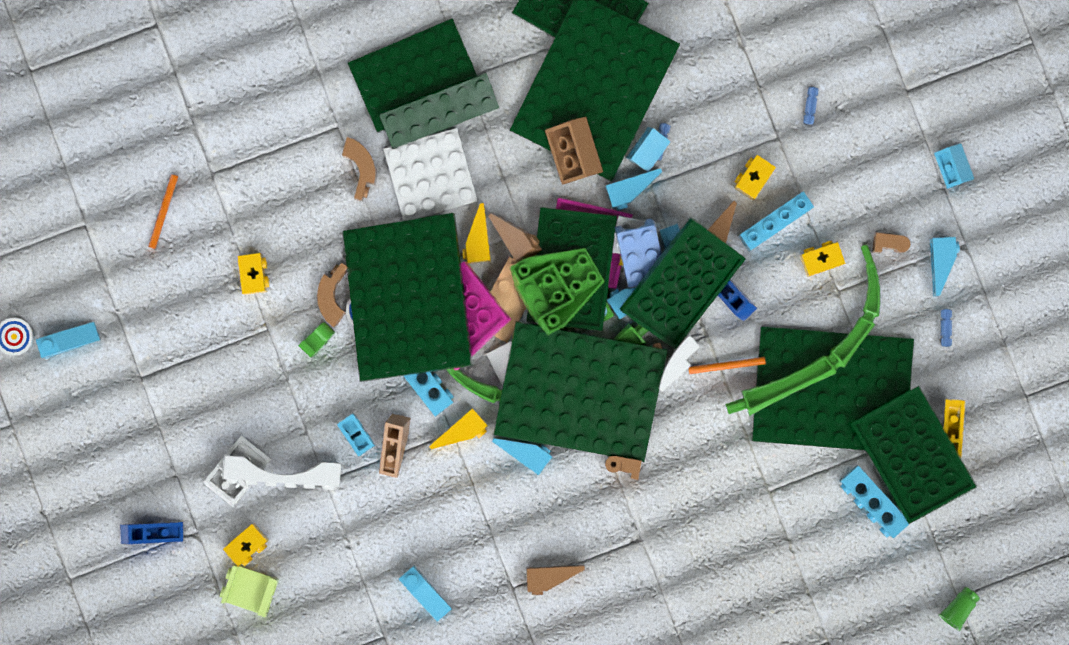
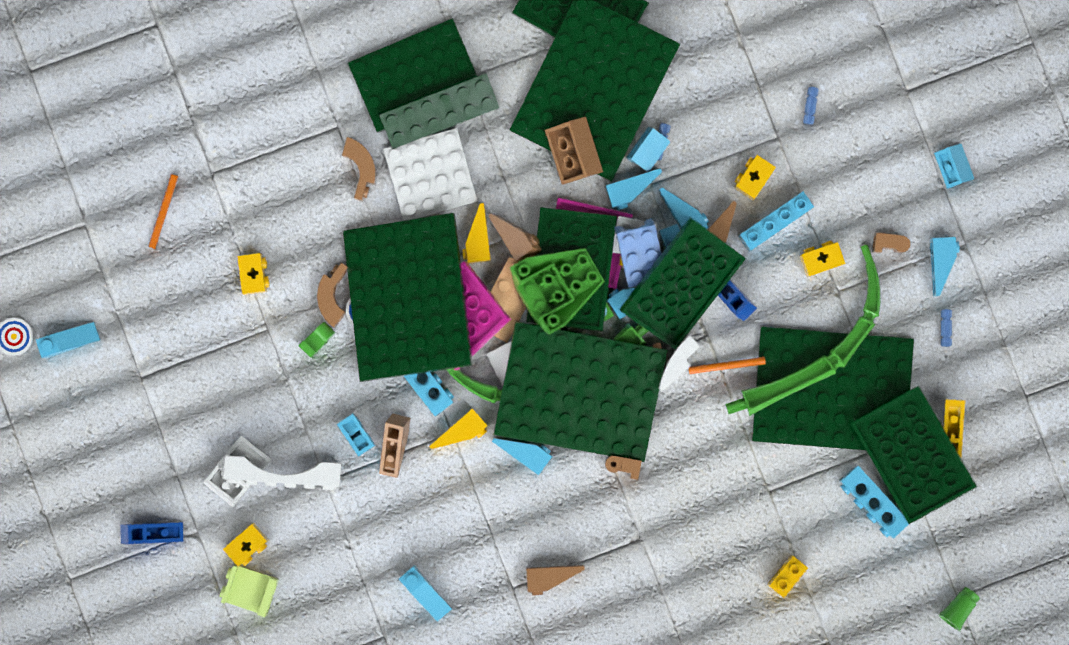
none -> medium azure slope [659,188,709,229]
none -> yellow brick [767,555,808,598]

